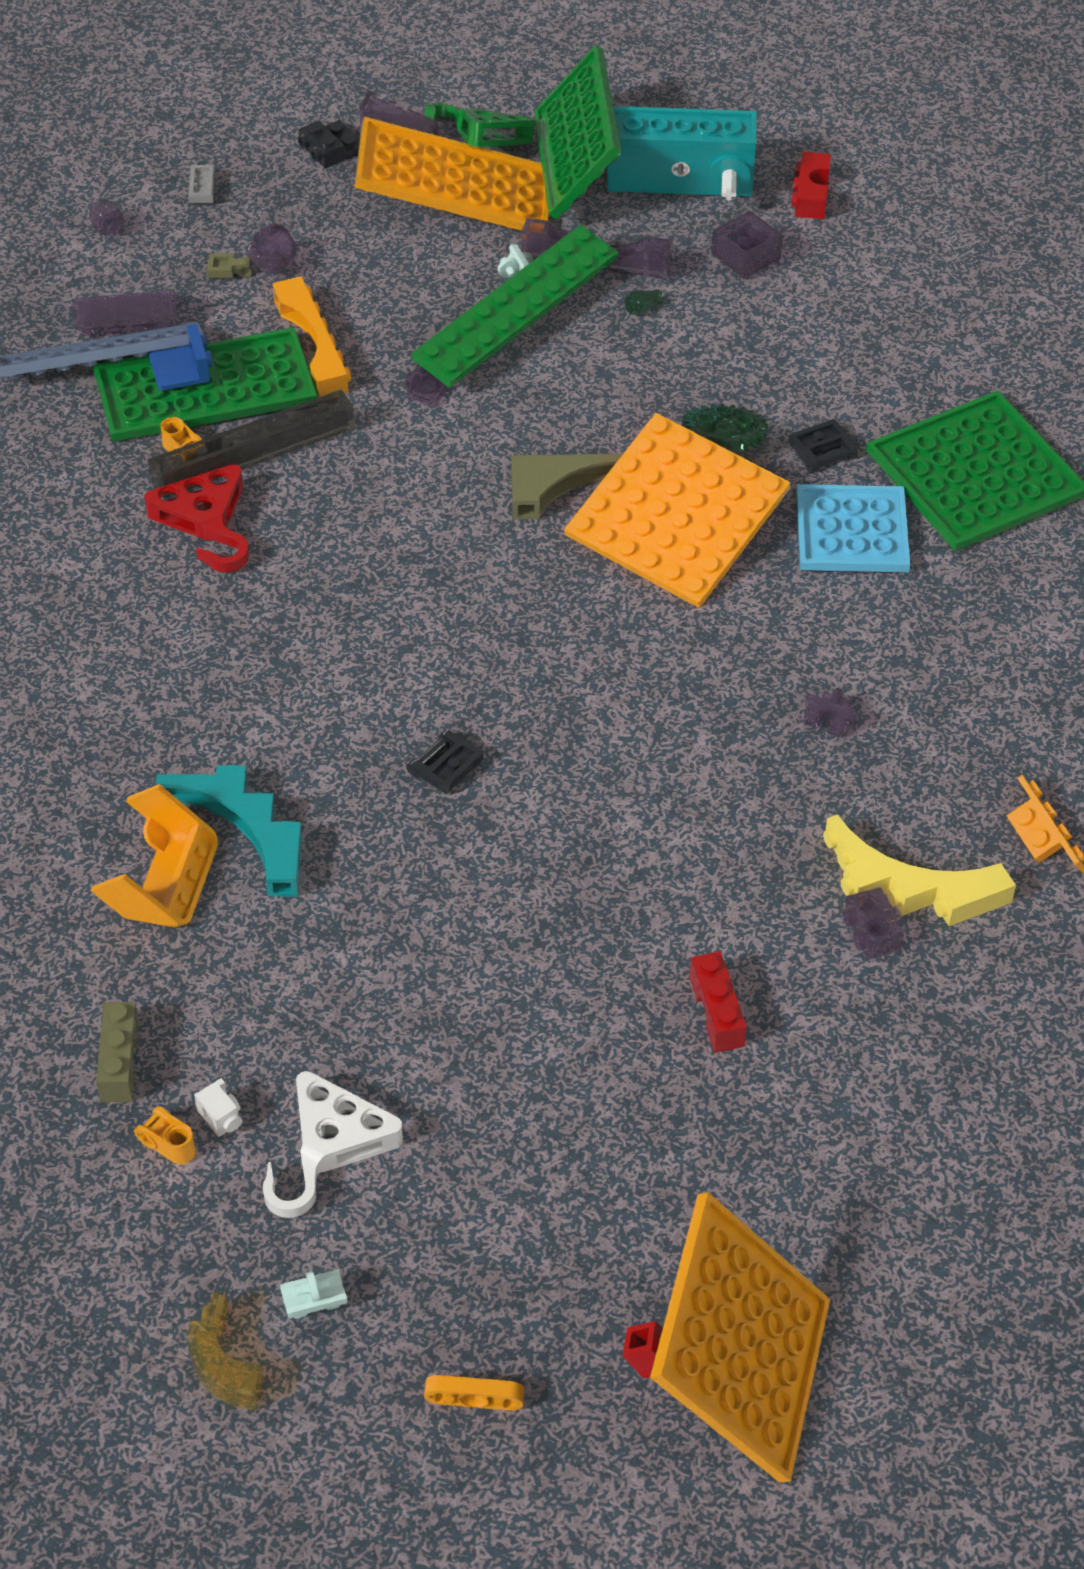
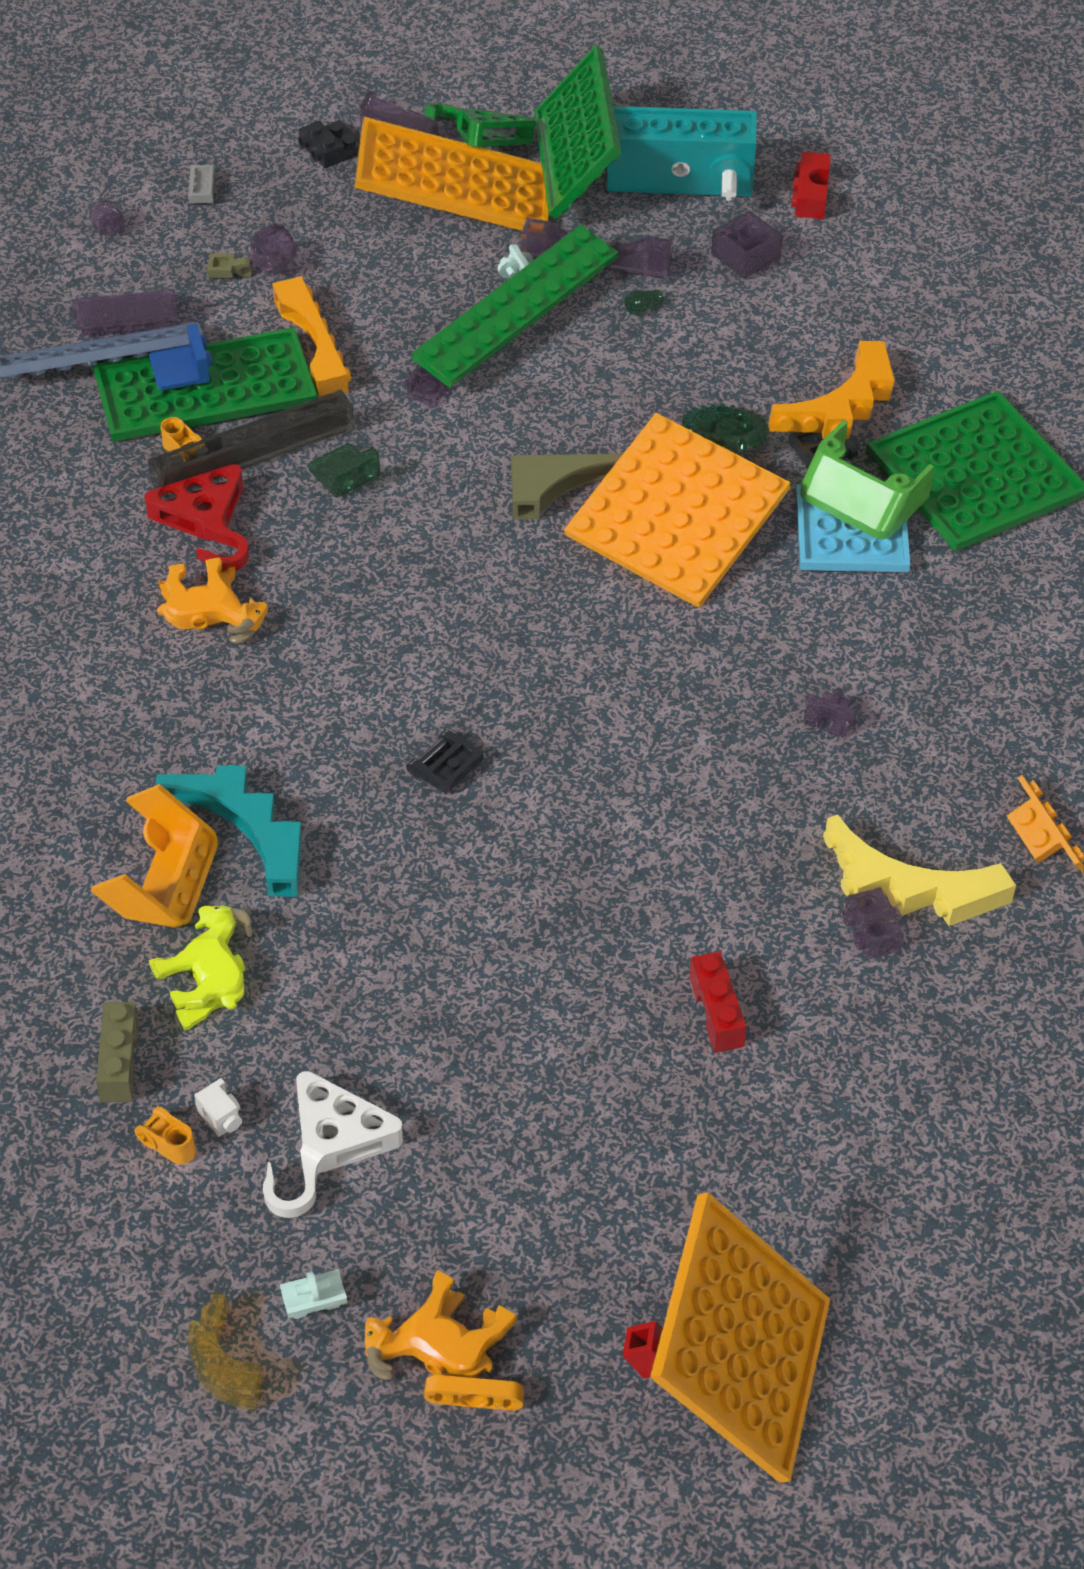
none -> neon yellow animal [149,906,253,1031]
none -> light orange animal [157,558,268,644]
none -> clear green bracket [308,443,380,498]
none -> light orange animal [364,1270,517,1380]
none -> light orange arch [768,341,895,439]
none -> bright green windscreen [800,420,934,539]

